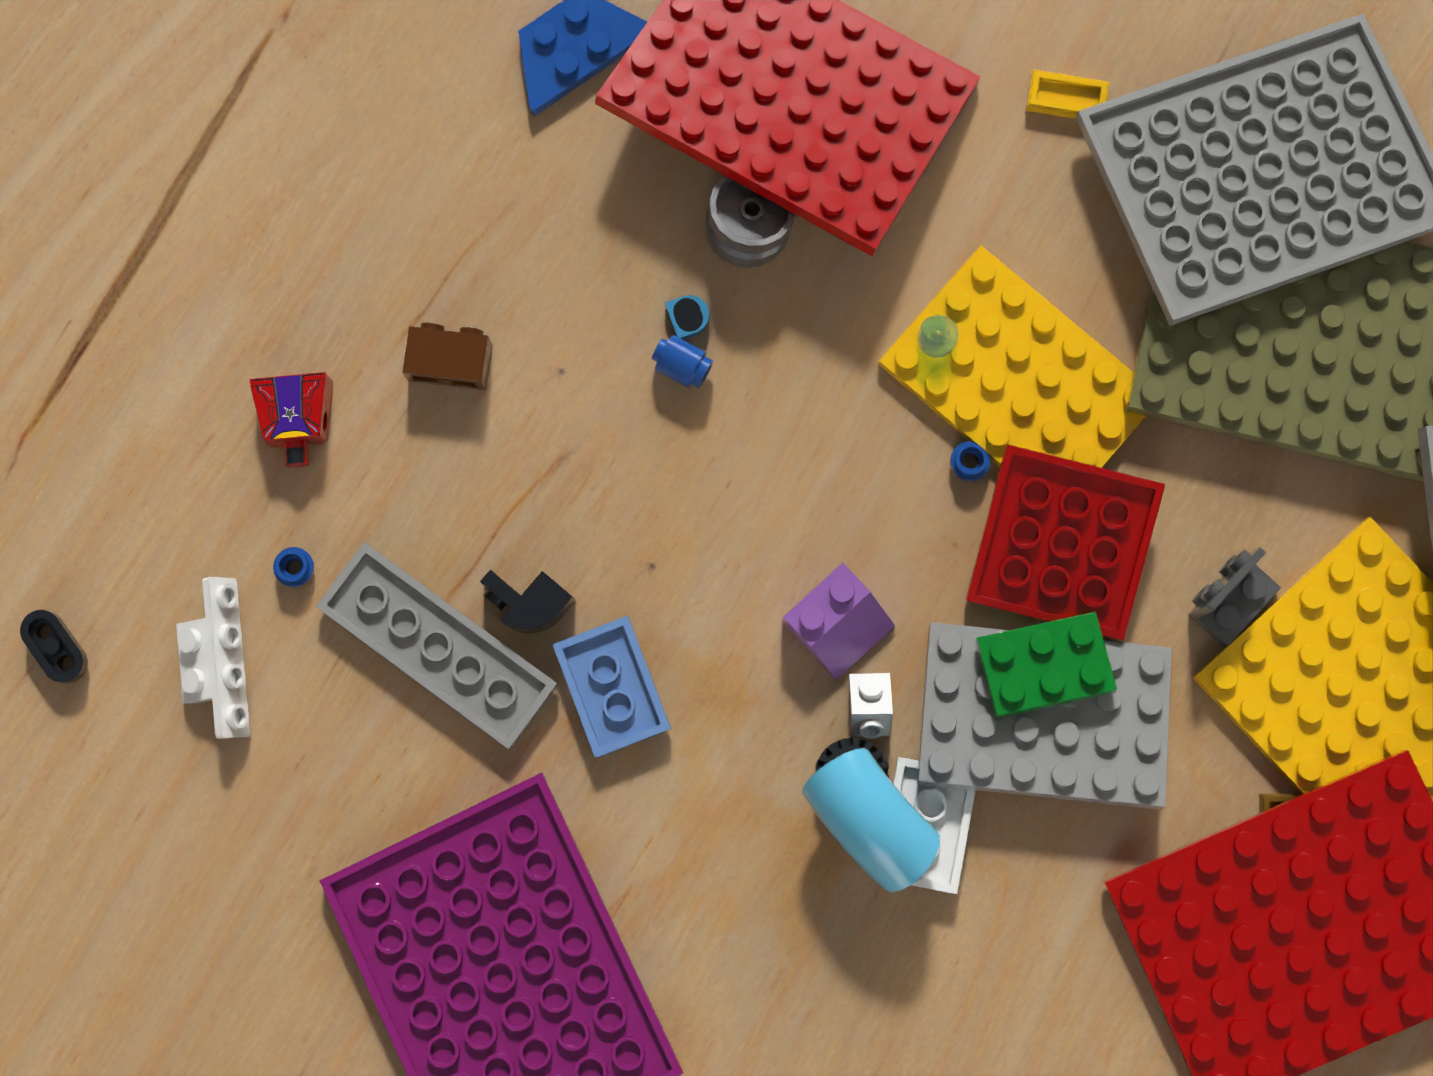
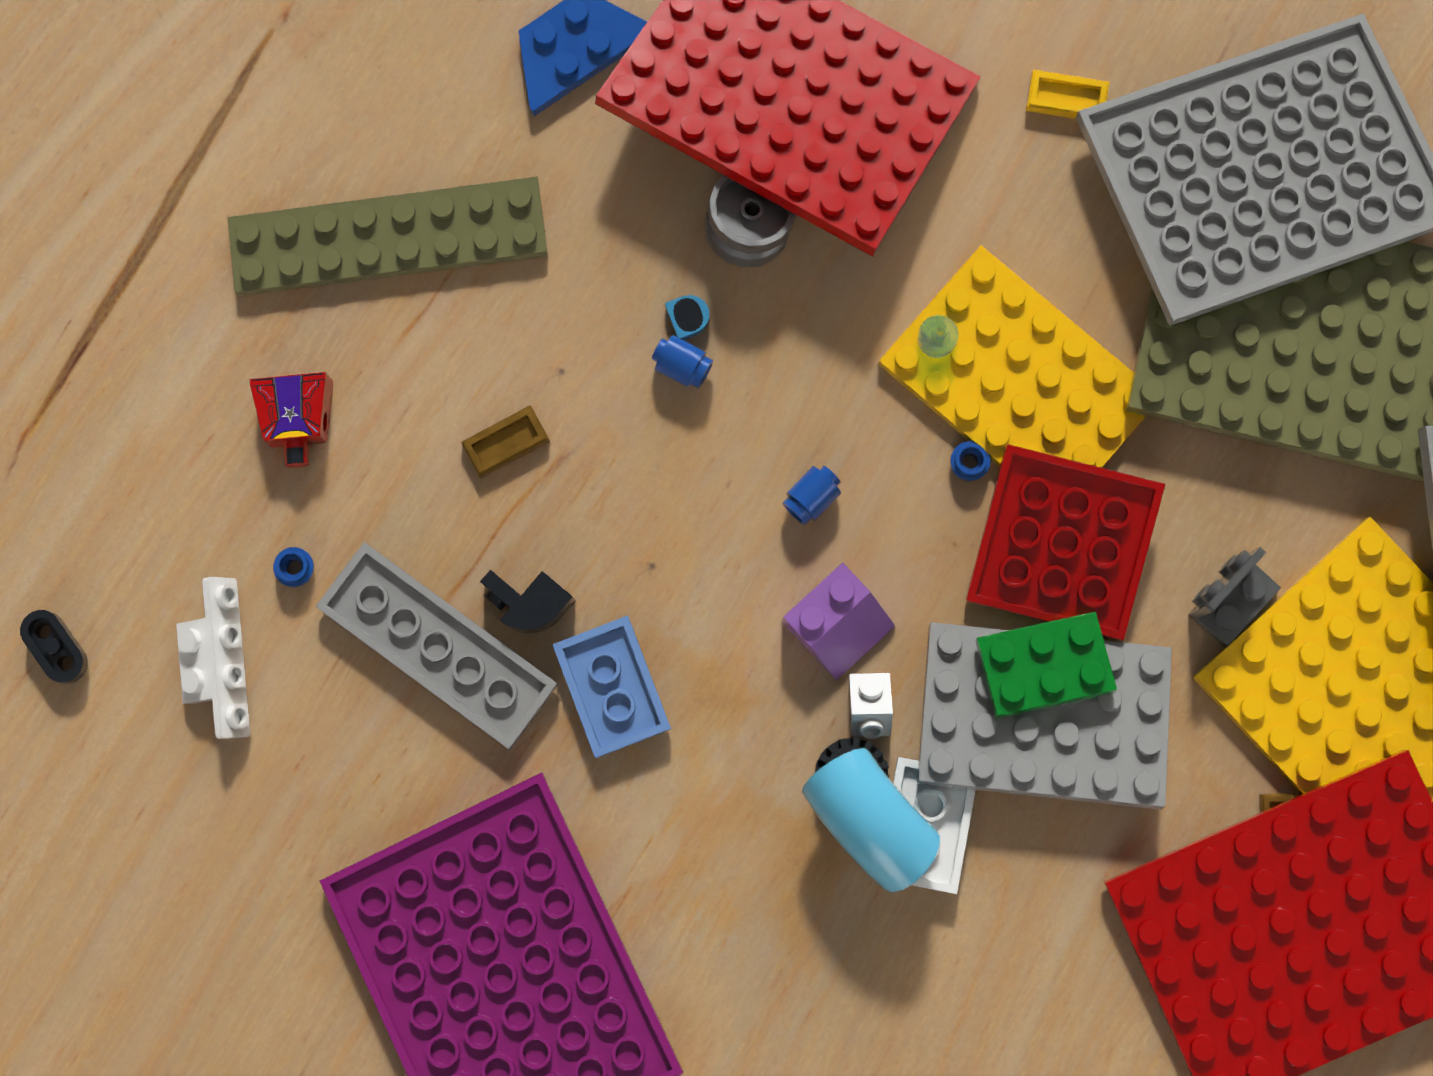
reddish brown brick [402,323,492,390] -> none
none -> olive plate [227,177,548,296]
none -> pearl gold tile [461,405,550,479]
none -> blue brick [782,466,841,525]

